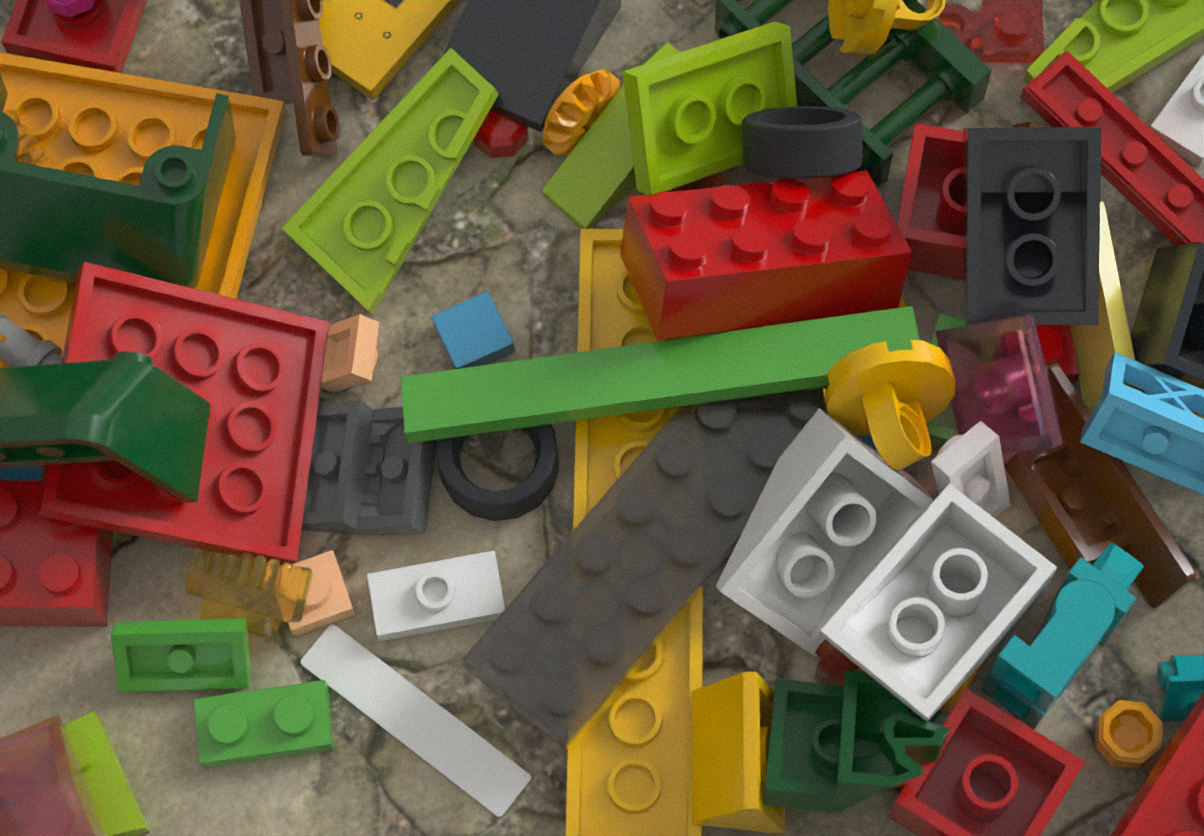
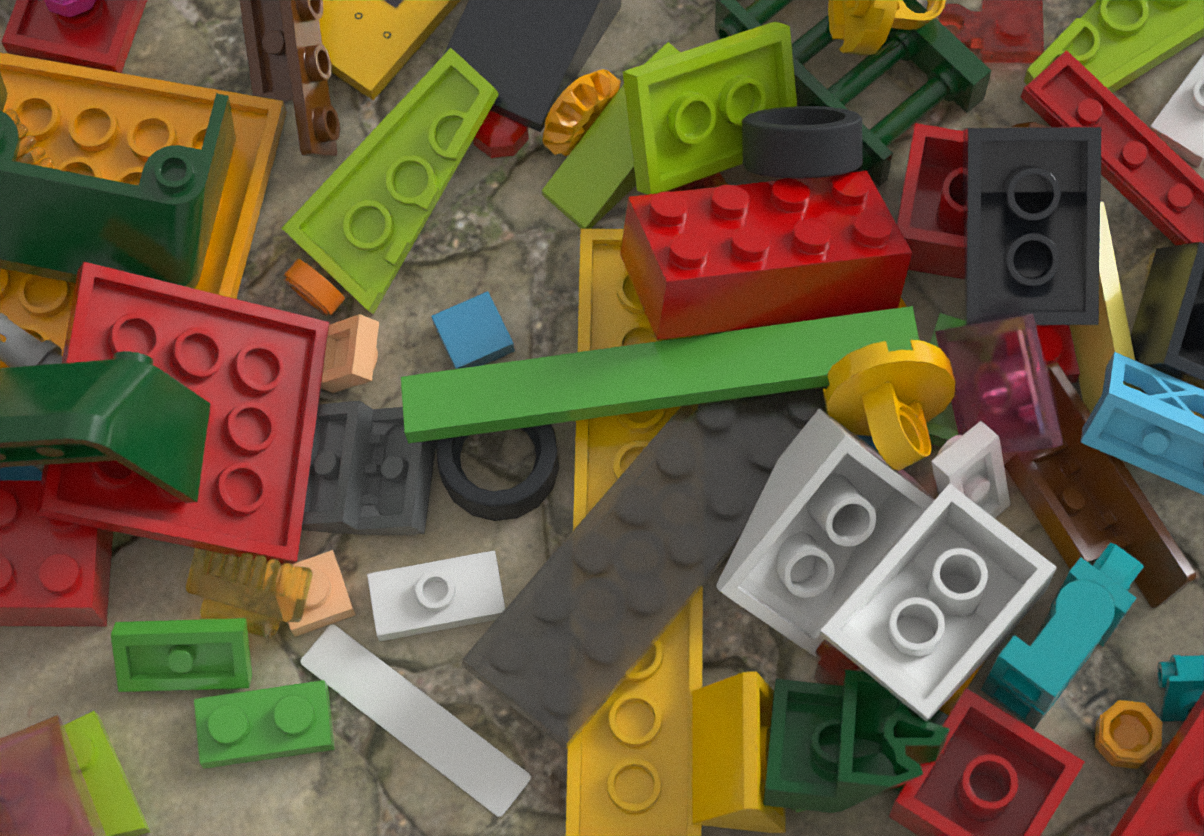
none -> orange tile [283,259,345,316]

